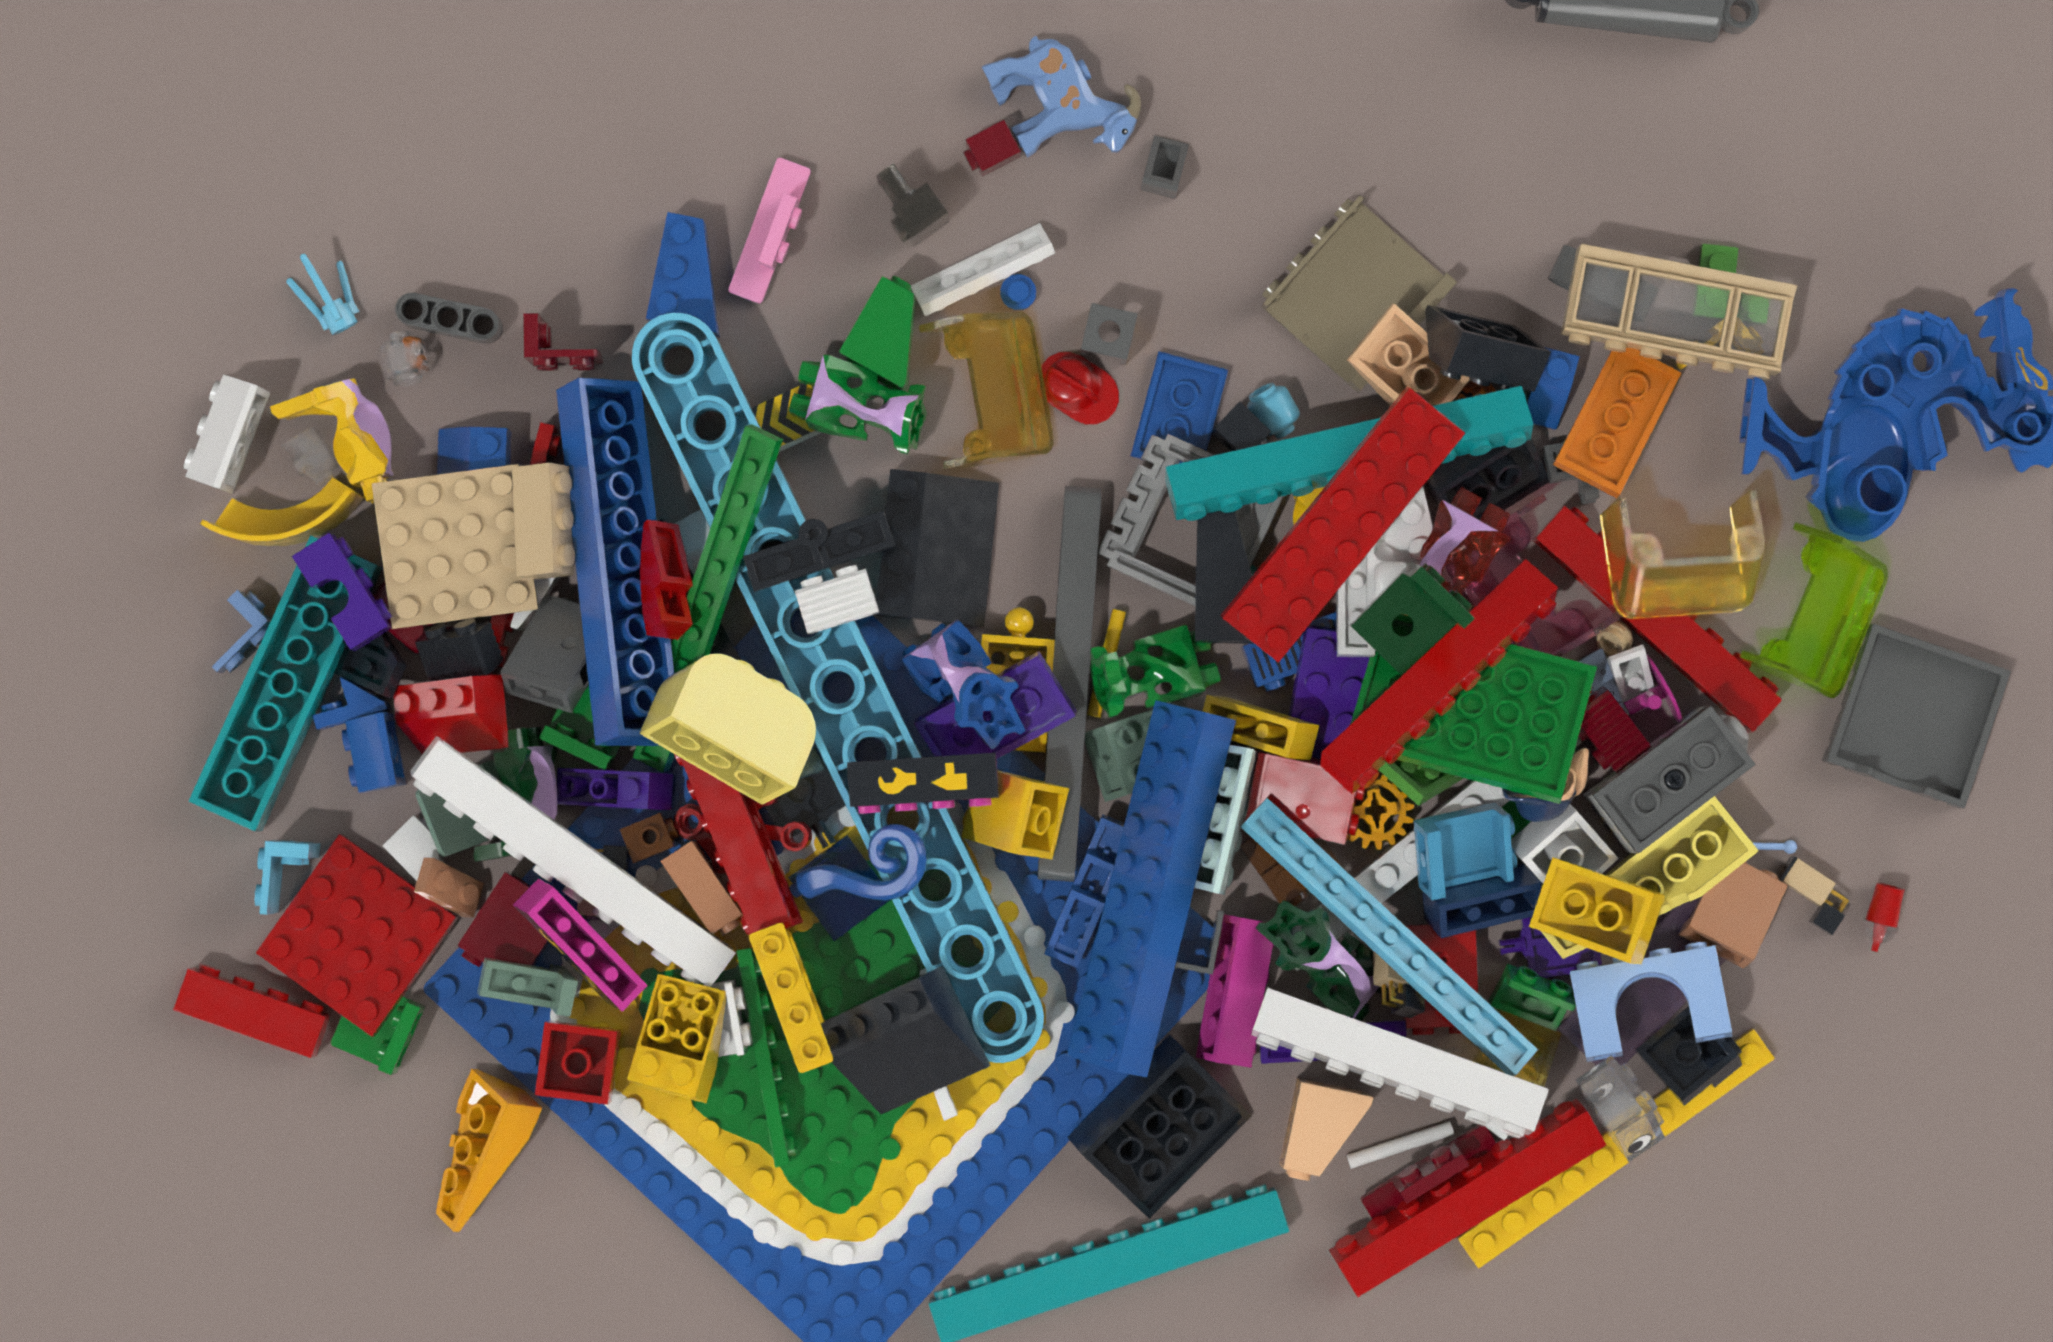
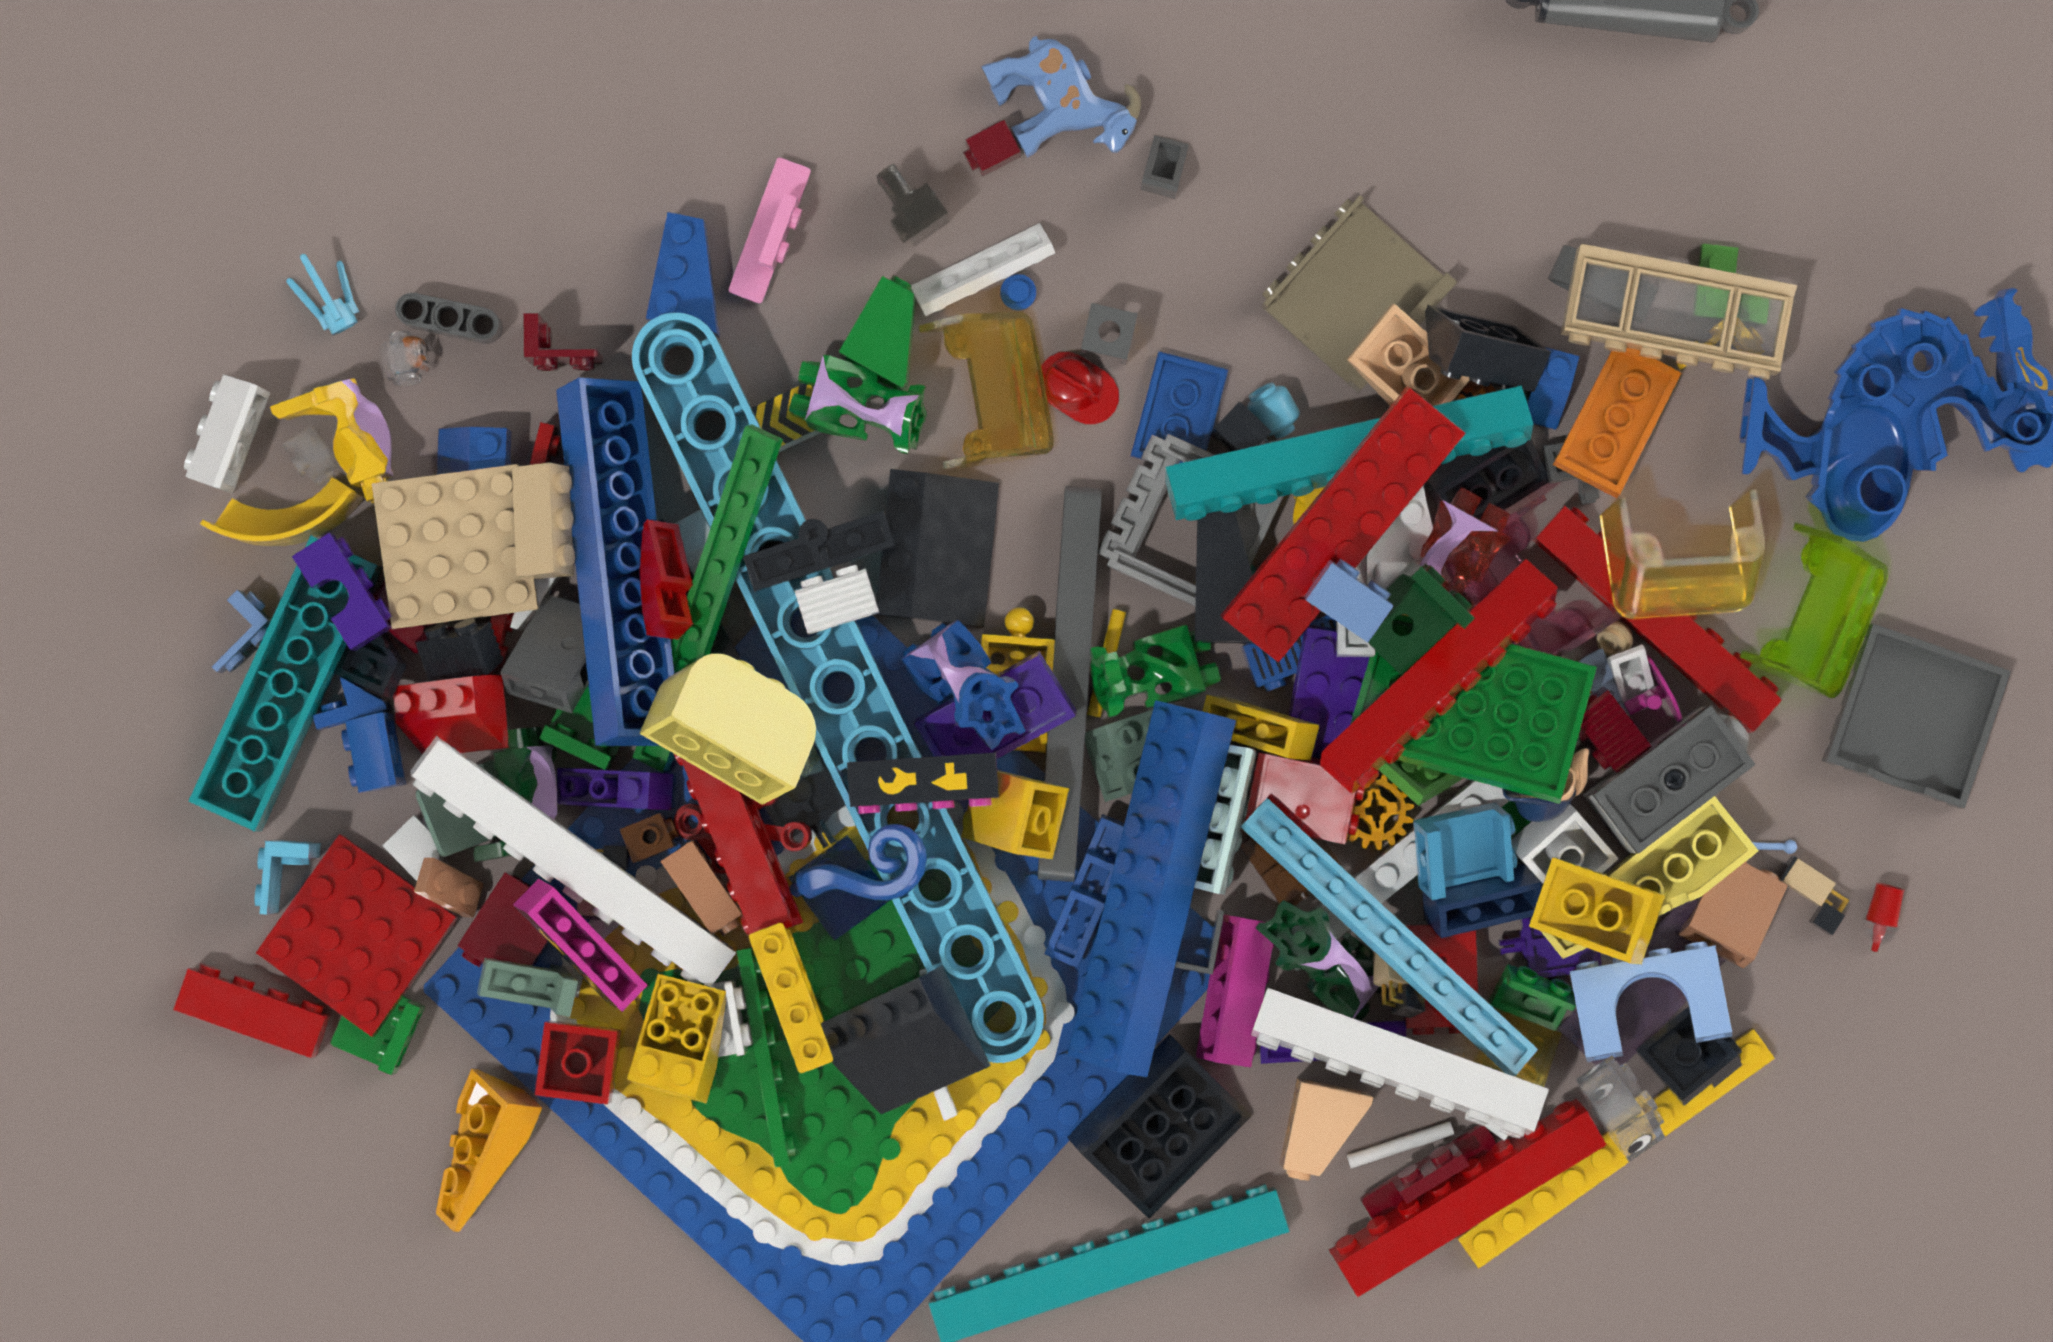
none -> medium blue brick [1304,559,1394,643]

